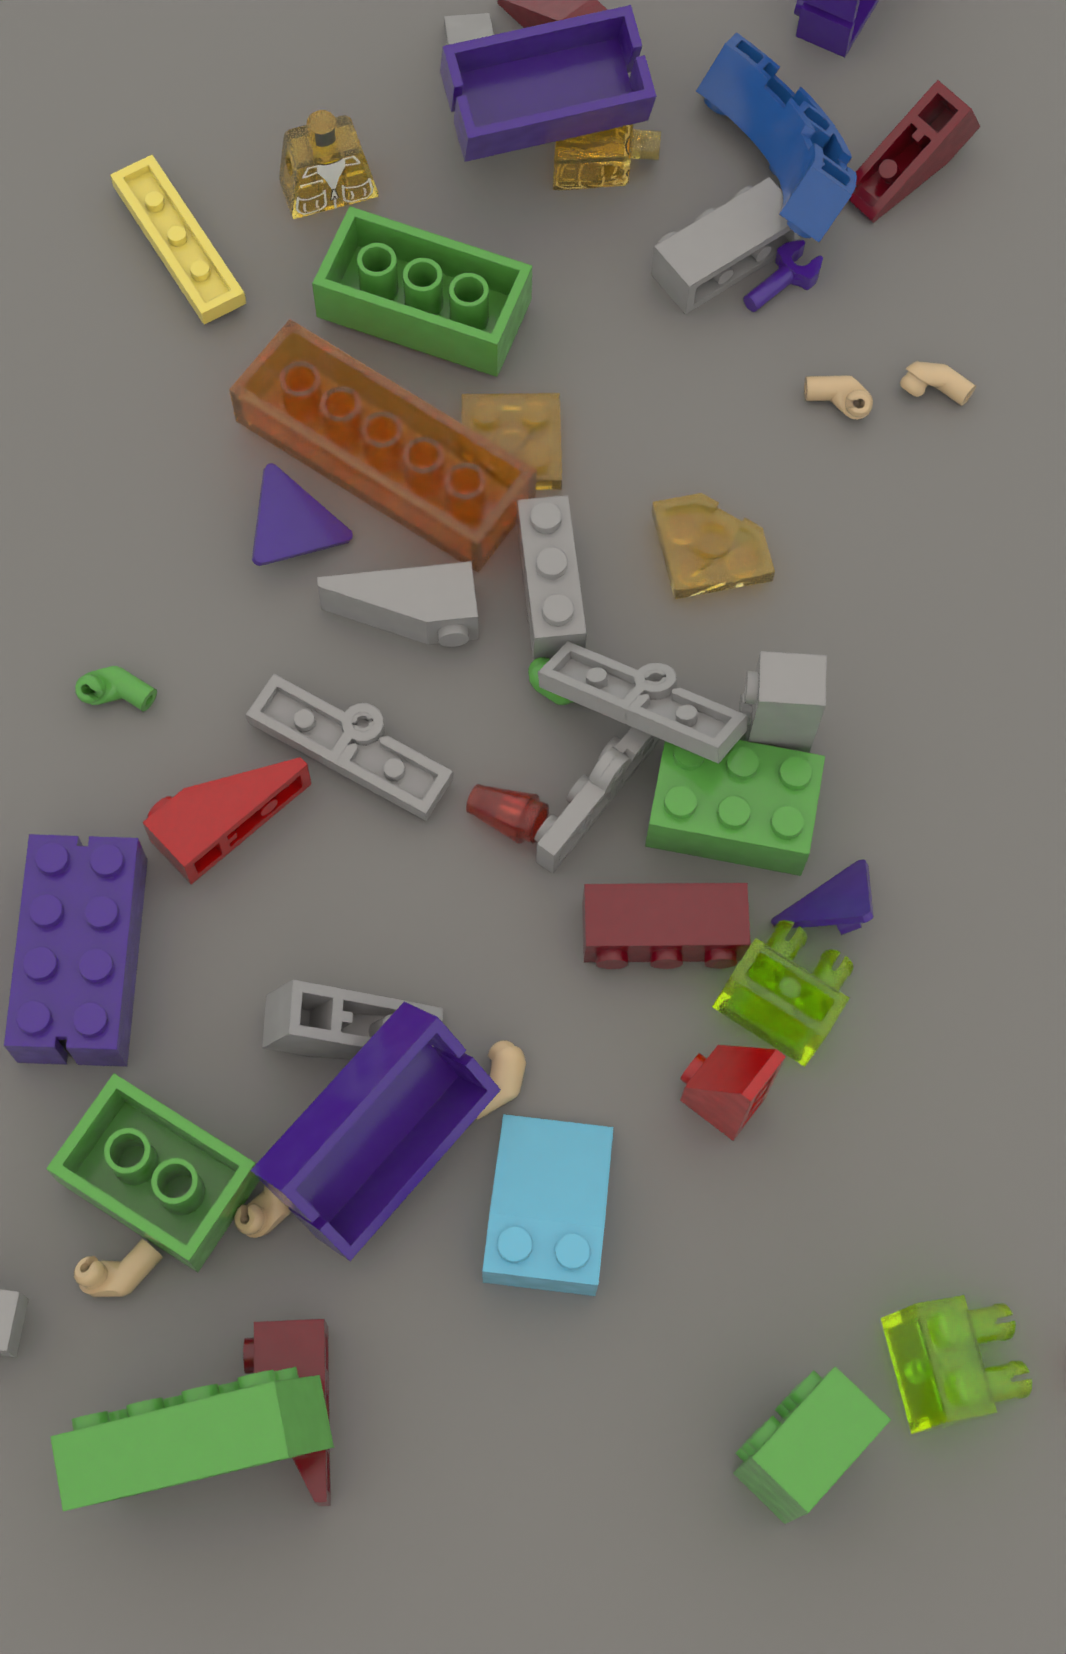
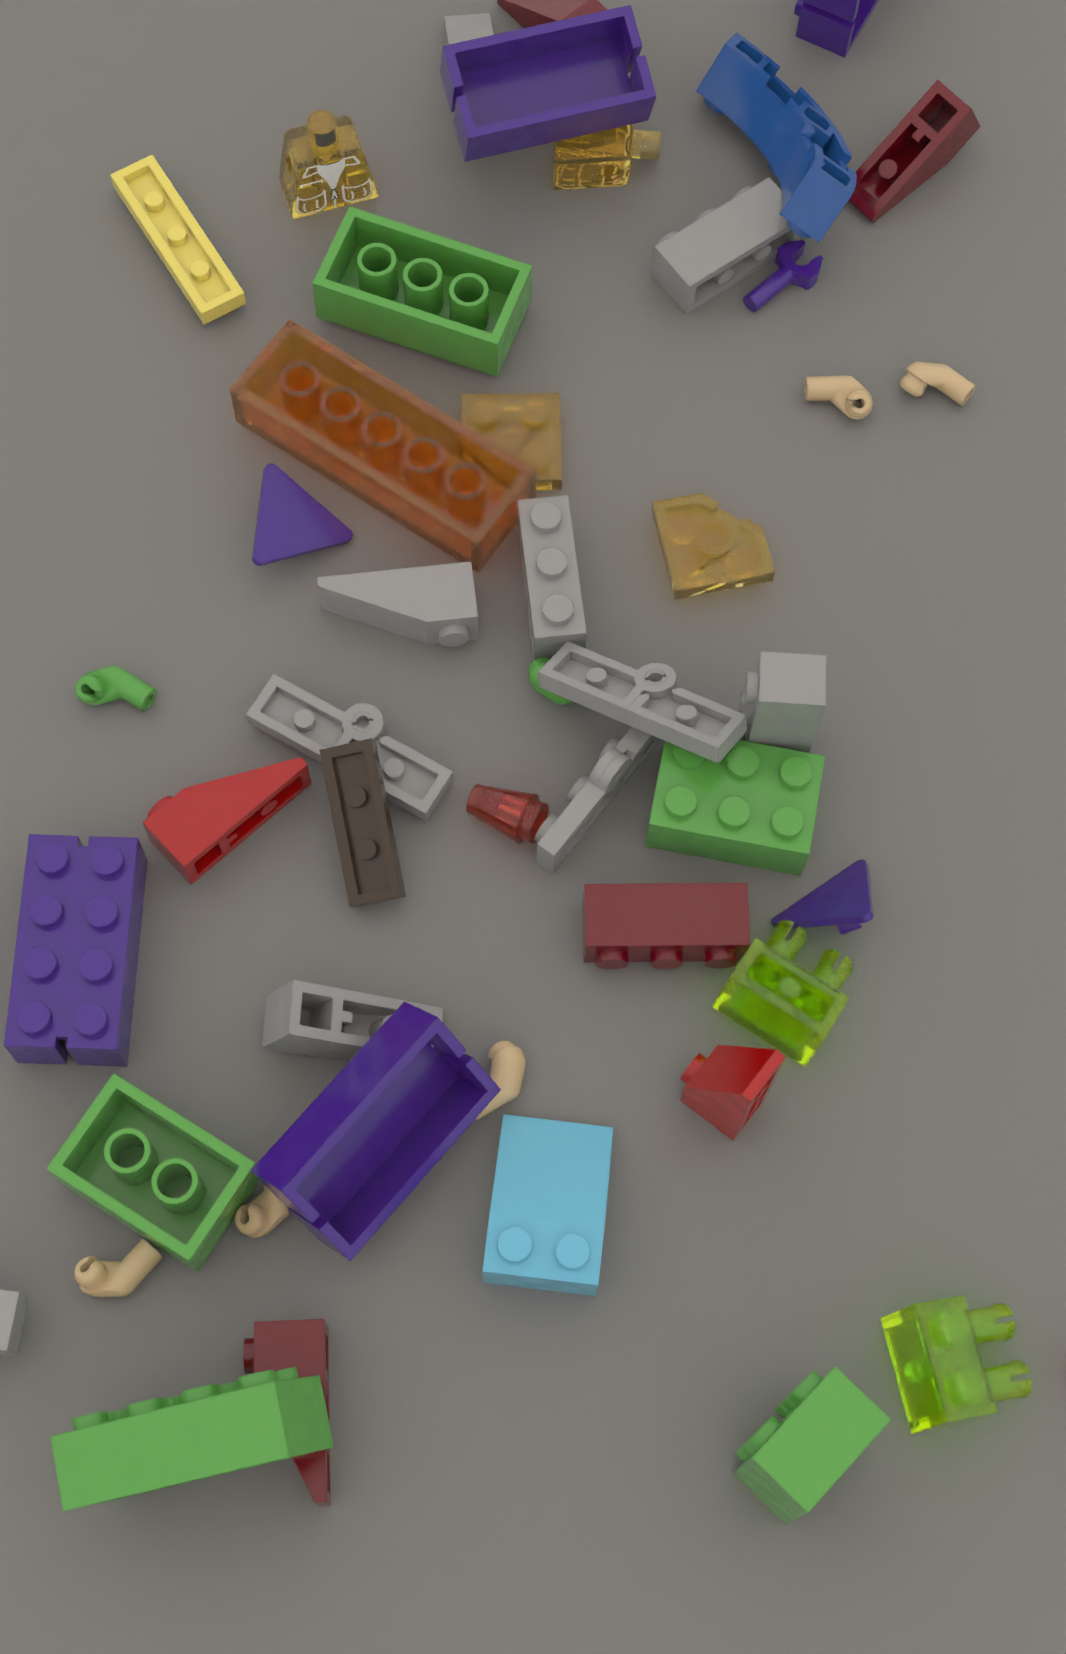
none -> dark brown plate [319,738,406,908]

